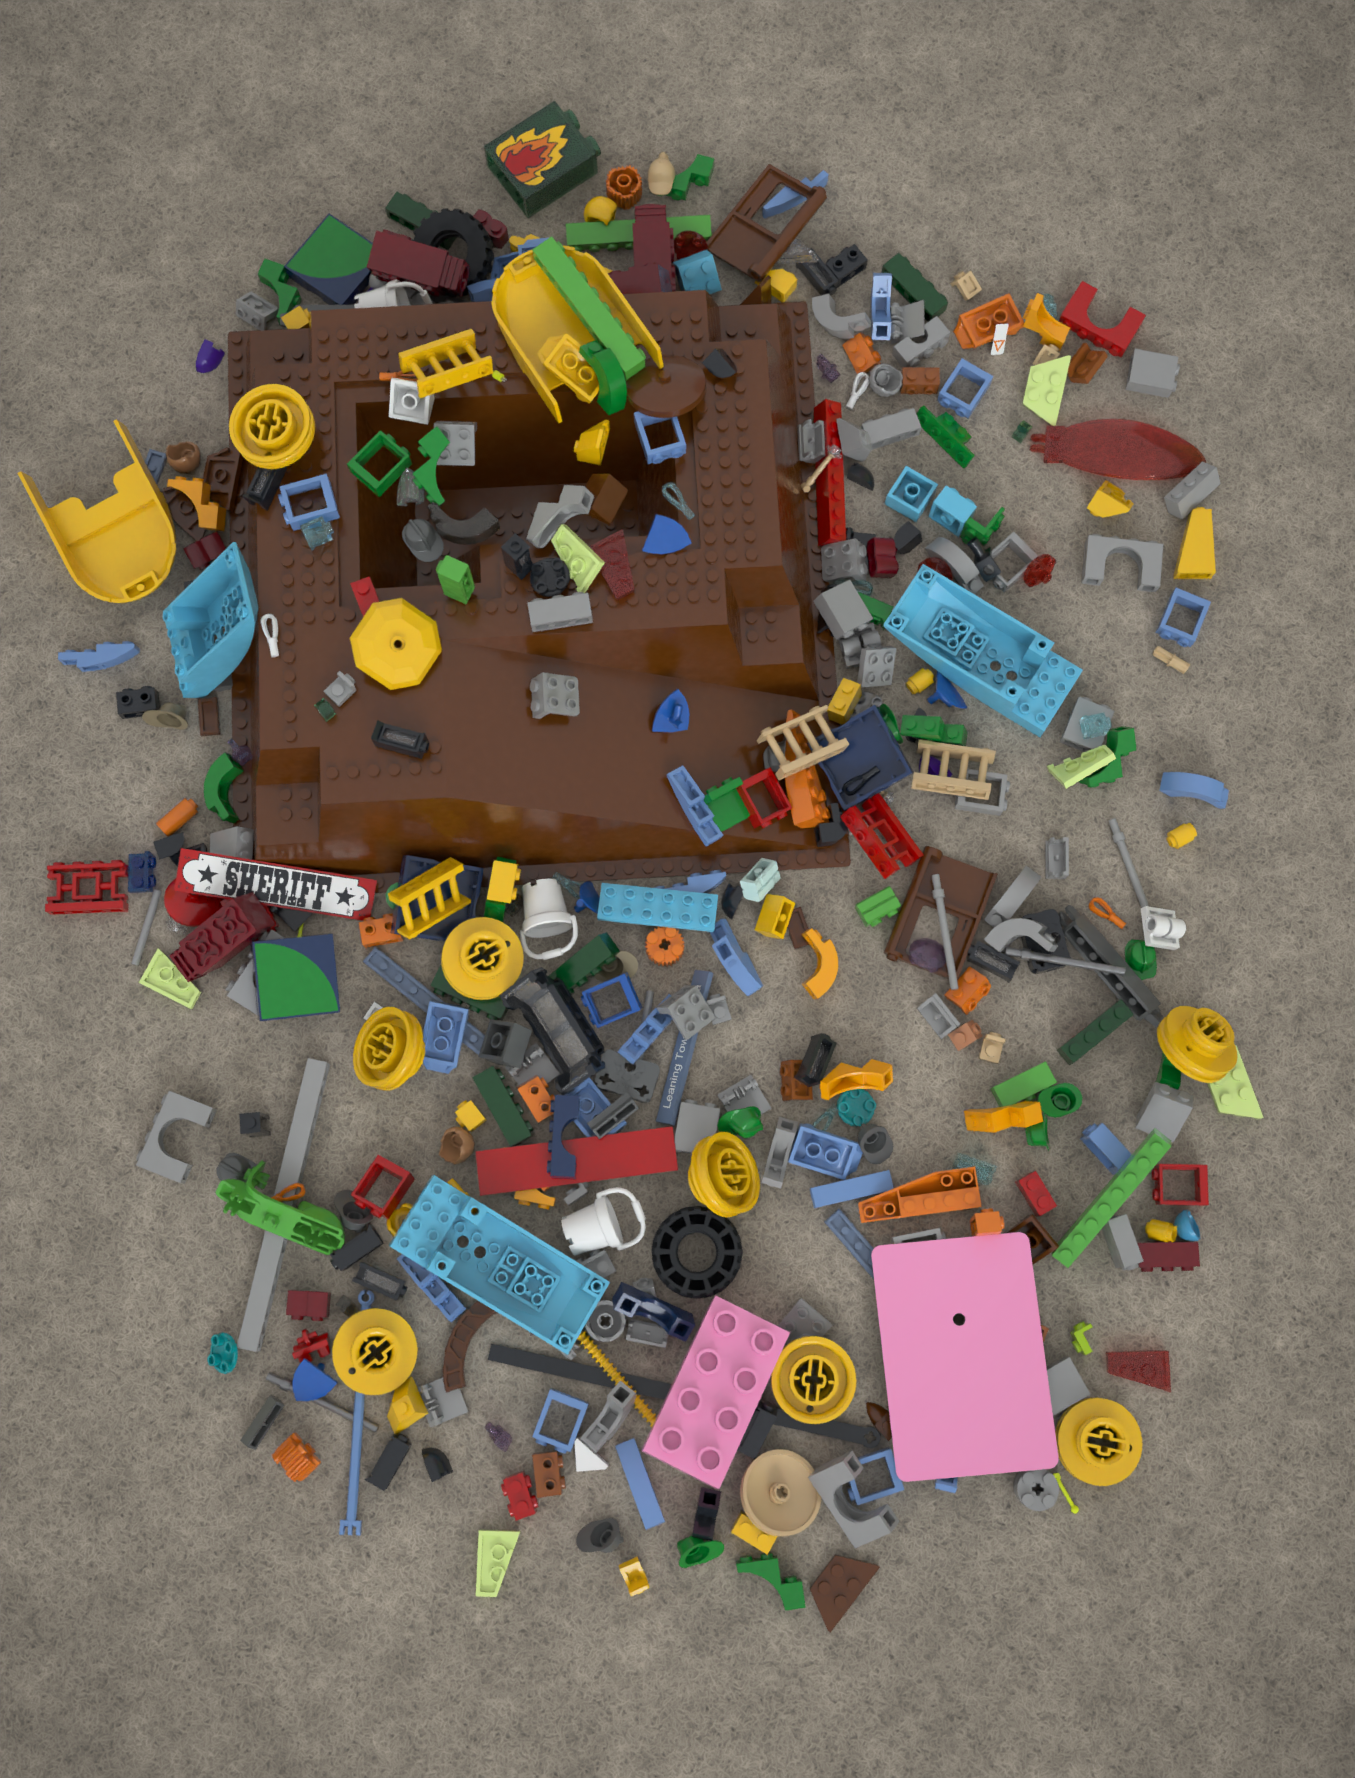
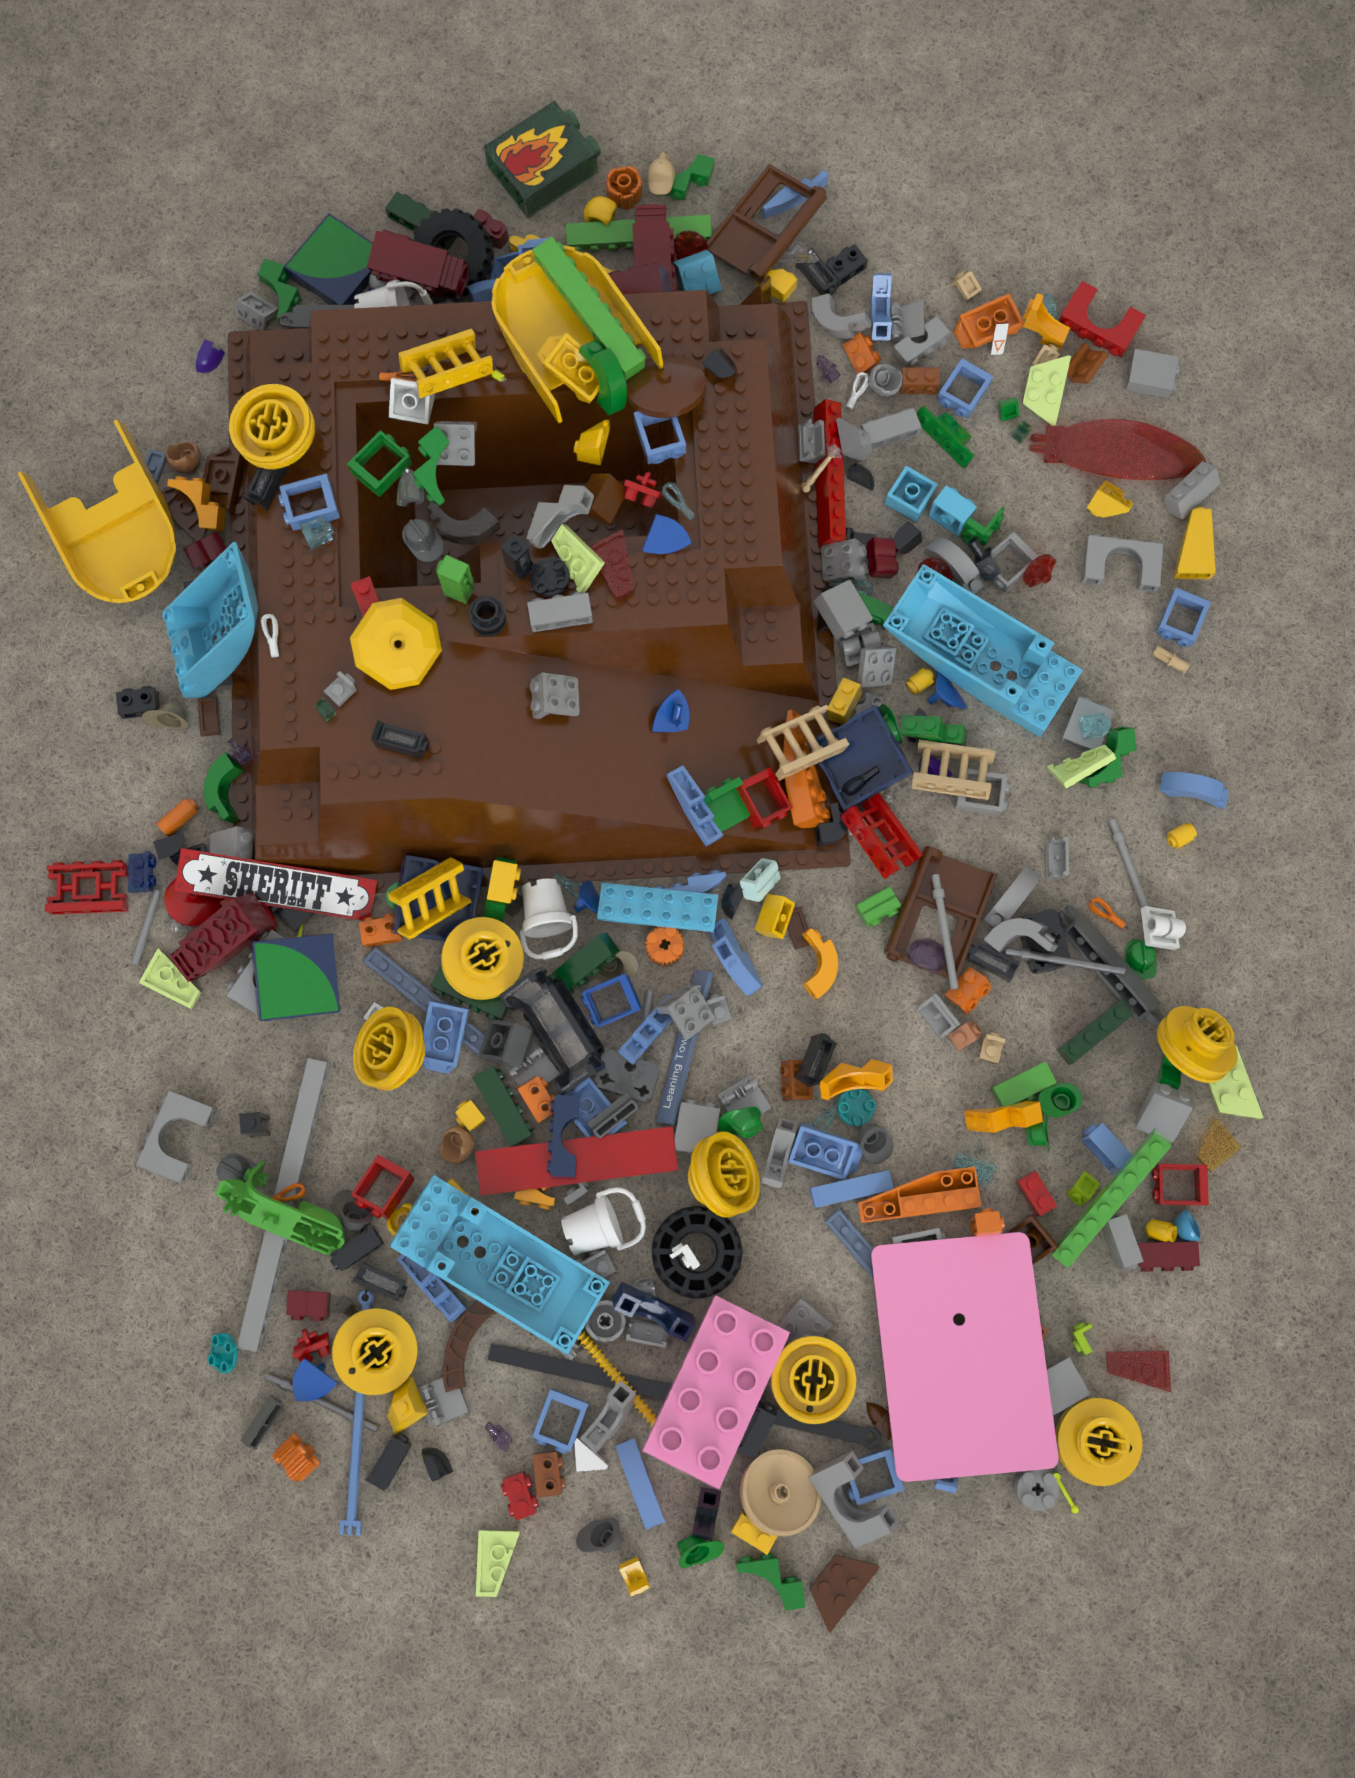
medium blue slope [58,641,140,672] -> none
yellow brick [281,306,311,329] -> none
dark grey piece [763,736,786,772] -> none
dark green brick [881,252,948,322] -> none
none -> black piece [469,596,507,637]
none -> red hips [624,472,662,508]
none -> white bracket [670,1243,700,1270]
none -> green tile [998,397,1019,421]
none -> lime bracket [1066,1171,1101,1207]
none -> clear yellow wing [1197,1118,1242,1173]

